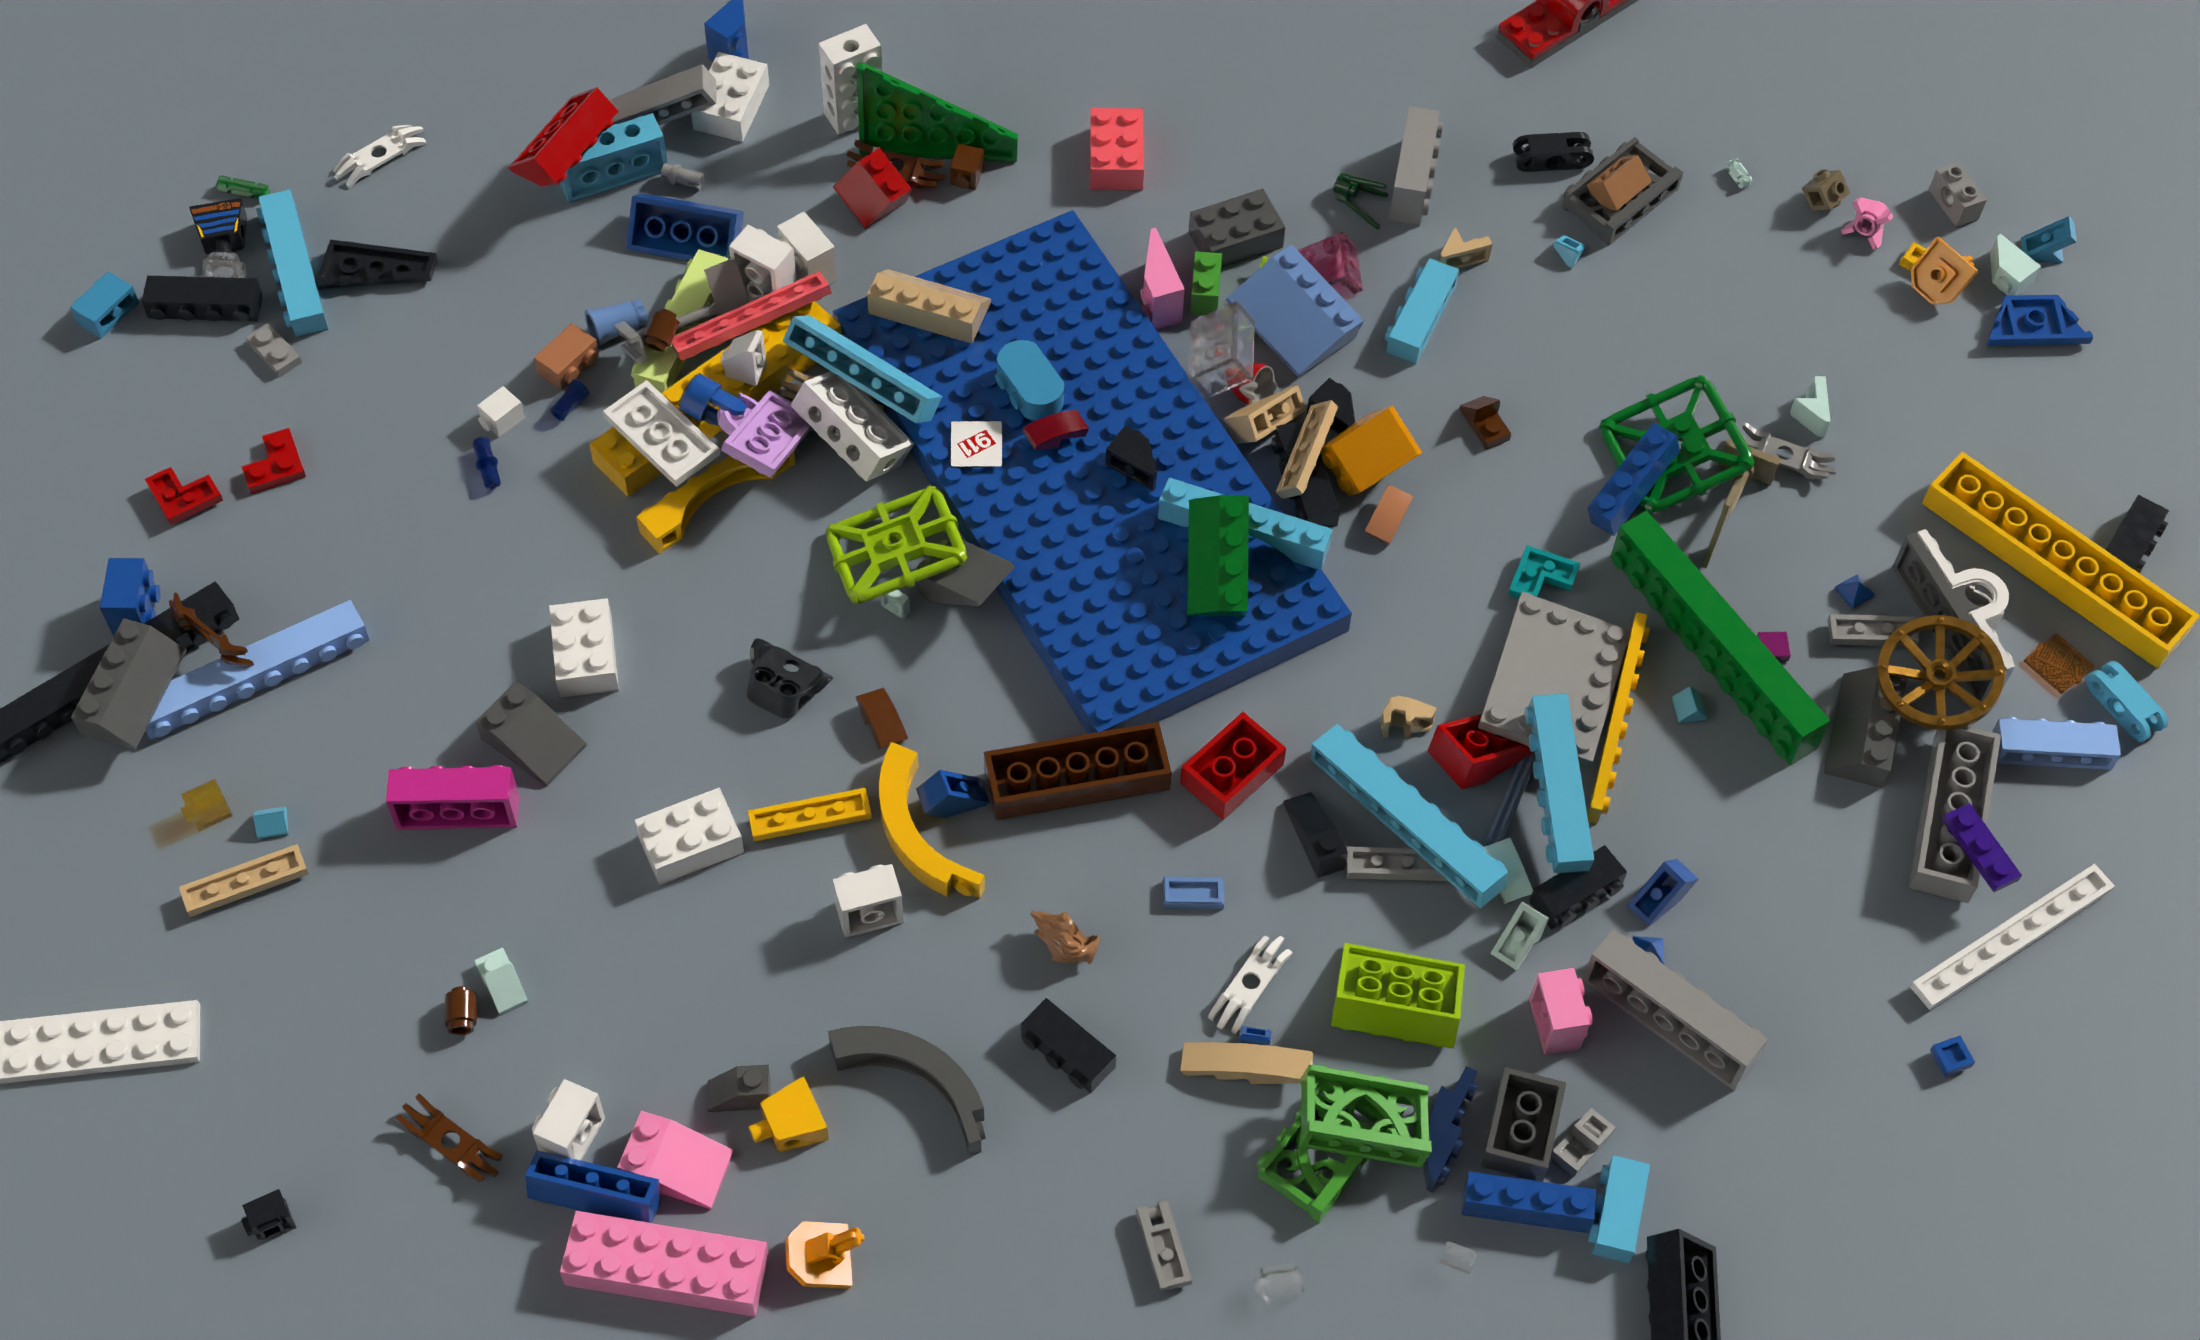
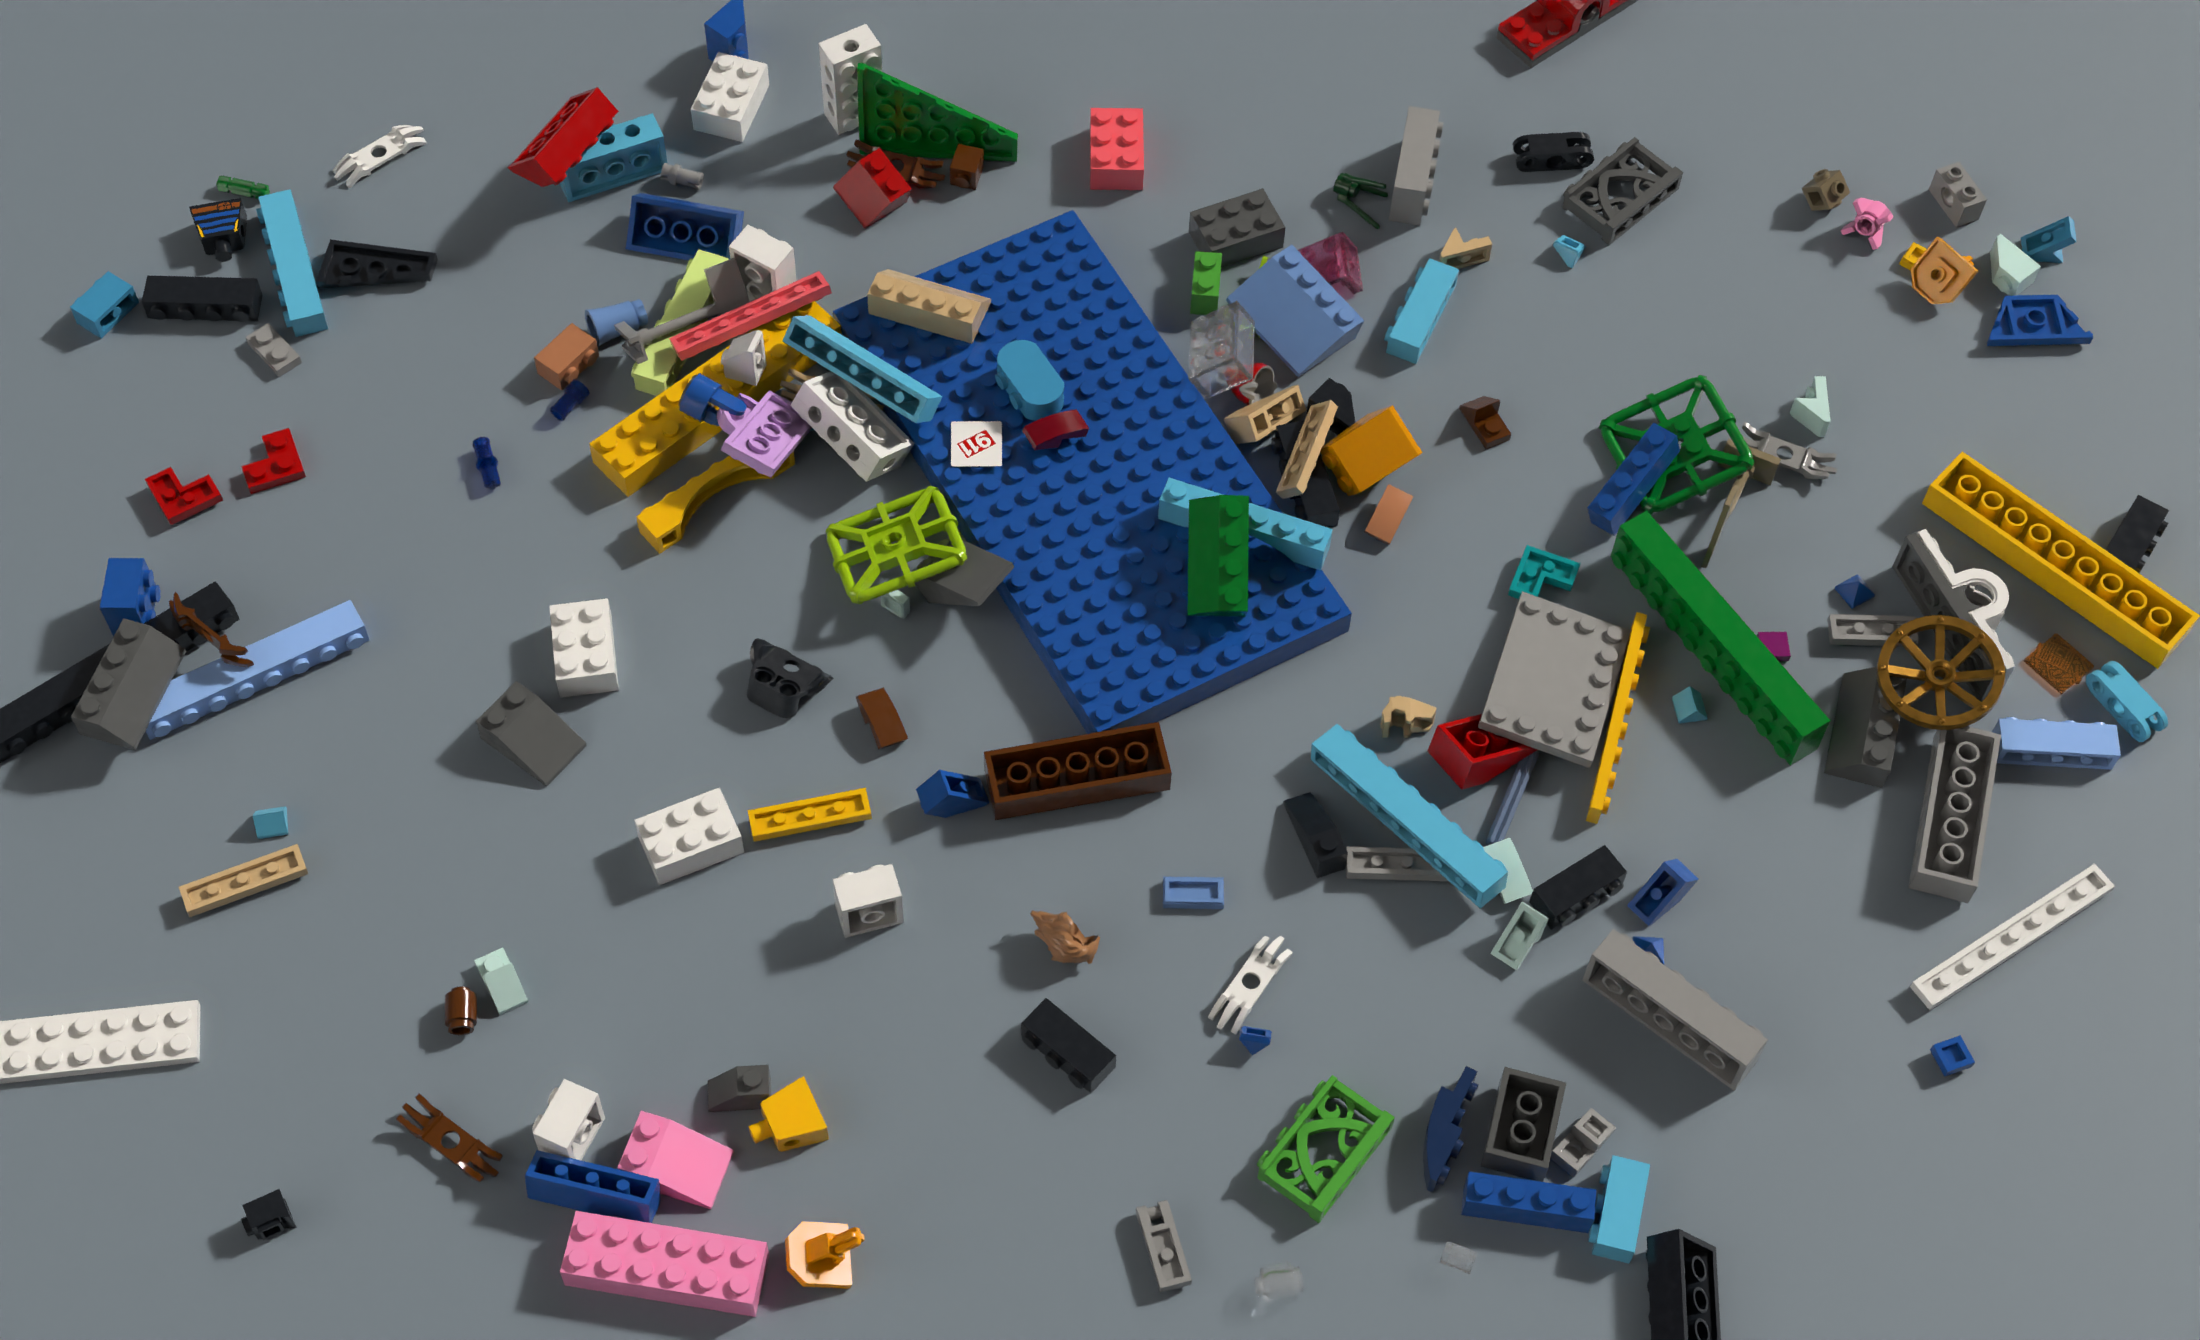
clear yellow brick [180,779,233,831] -> none
clear head [202,252,246,278] -> none
dark pink brick [386,765,519,830] -> none
white brick [477,386,525,437] -> none
white plate [603,380,720,487] -> none
light grey brick [611,64,716,125] -> none
reddish brown brick [644,309,680,352] -> none
white brick [777,212,837,284] -> none
dark grey arch [828,1026,986,1155] -> none
yellow arch [879,742,985,899] -> none
black slope [1105,426,1157,491] -> none
bright pink slope [1140,227,1185,329] -> none
red brick [1180,712,1286,820] -> none
tan slope [1180,1042,1313,1085] -> none
bright green fence [1299,1065,1432,1167] -> none
lime slope [1331,943,1465,1049] -> none
medium azure brick [1524,693,1594,873] -> none
bright pink brick [1529,968,1593,1055] -> none
medium nougat brick [1587,155,1652,210] -> none
light aqua piece [1725,158,1752,189] -> none
dark purple plate [1942,803,2022,892] -> none

